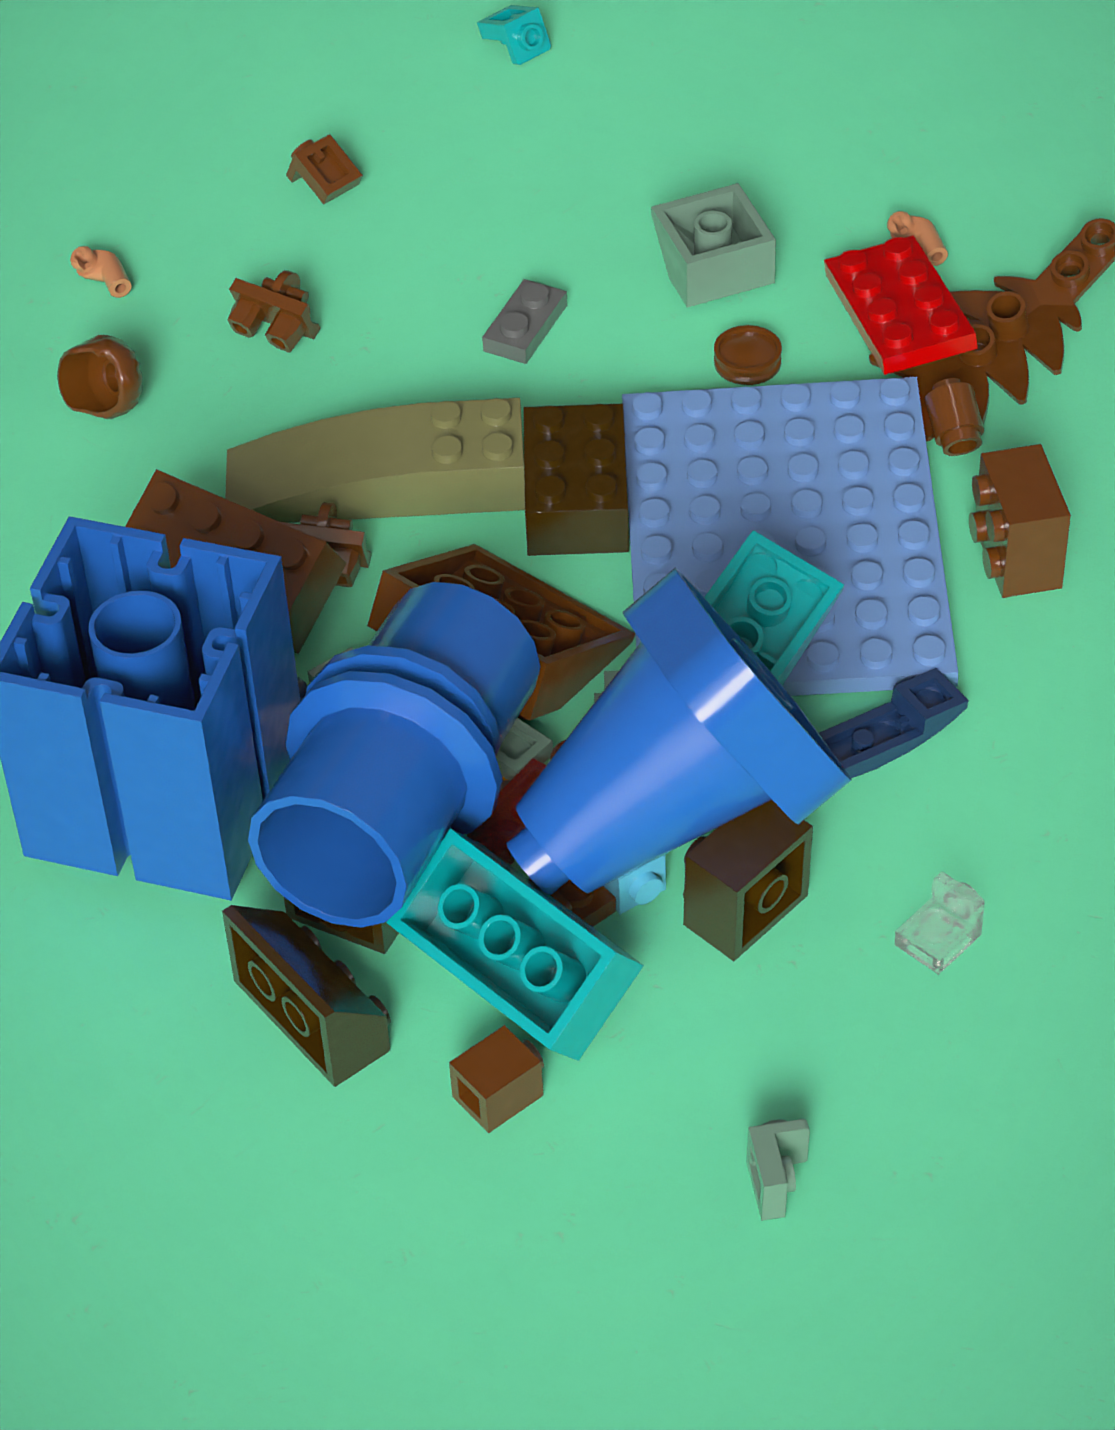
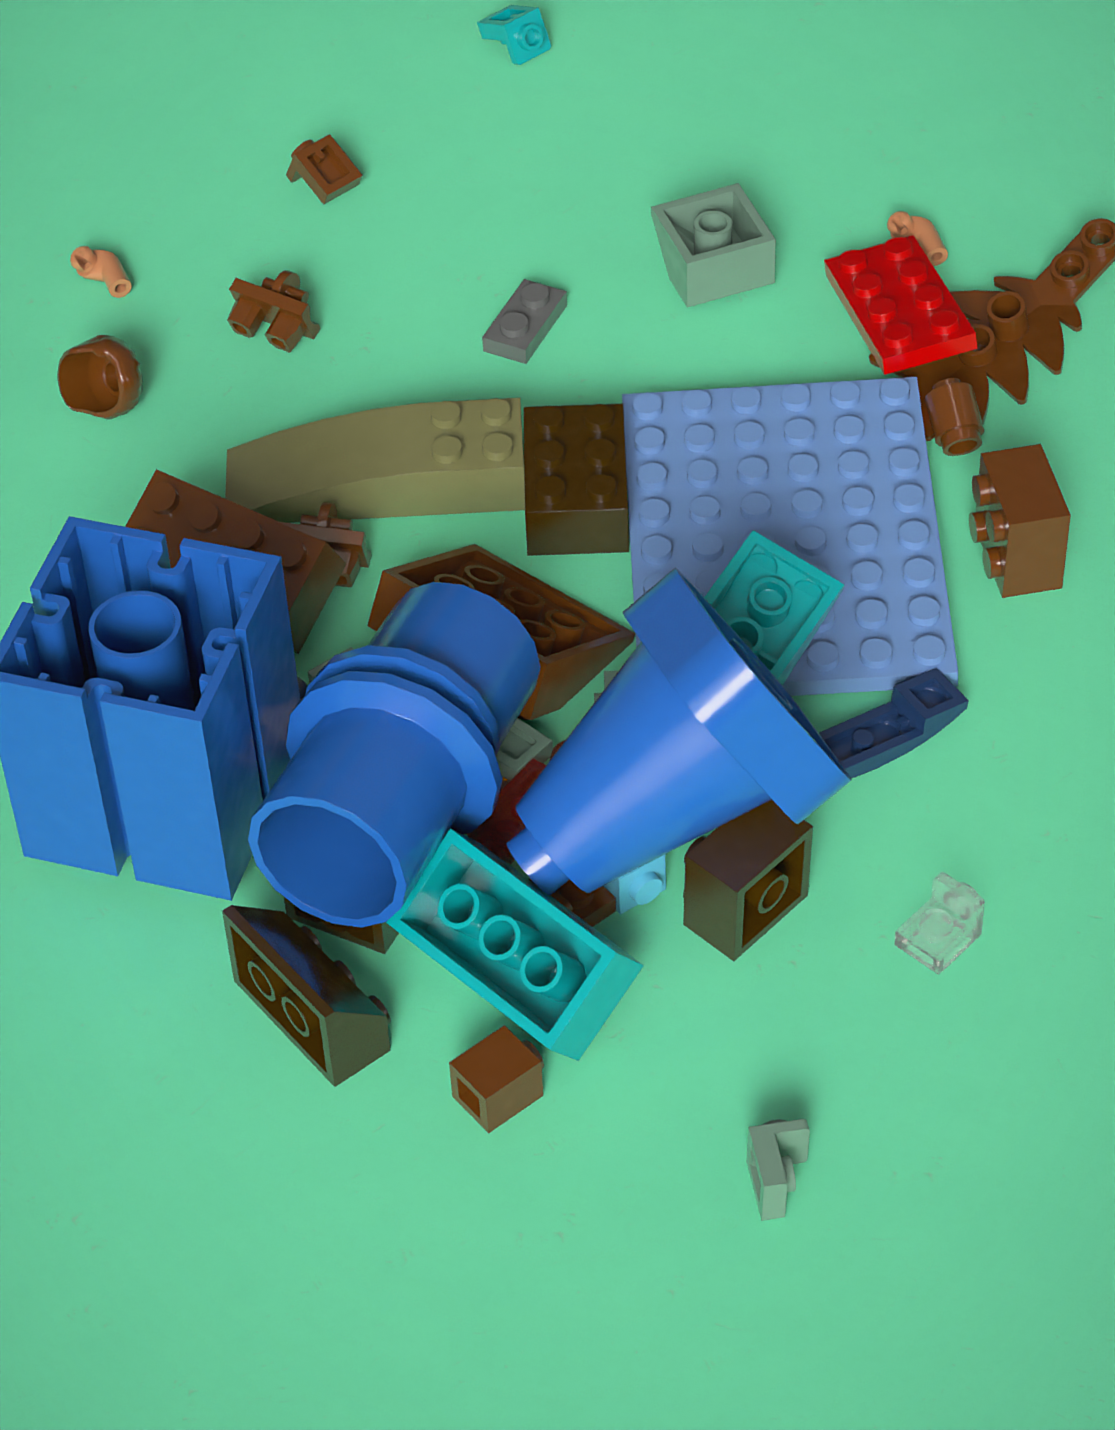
reddish brown piece [714,325,782,385] -> none

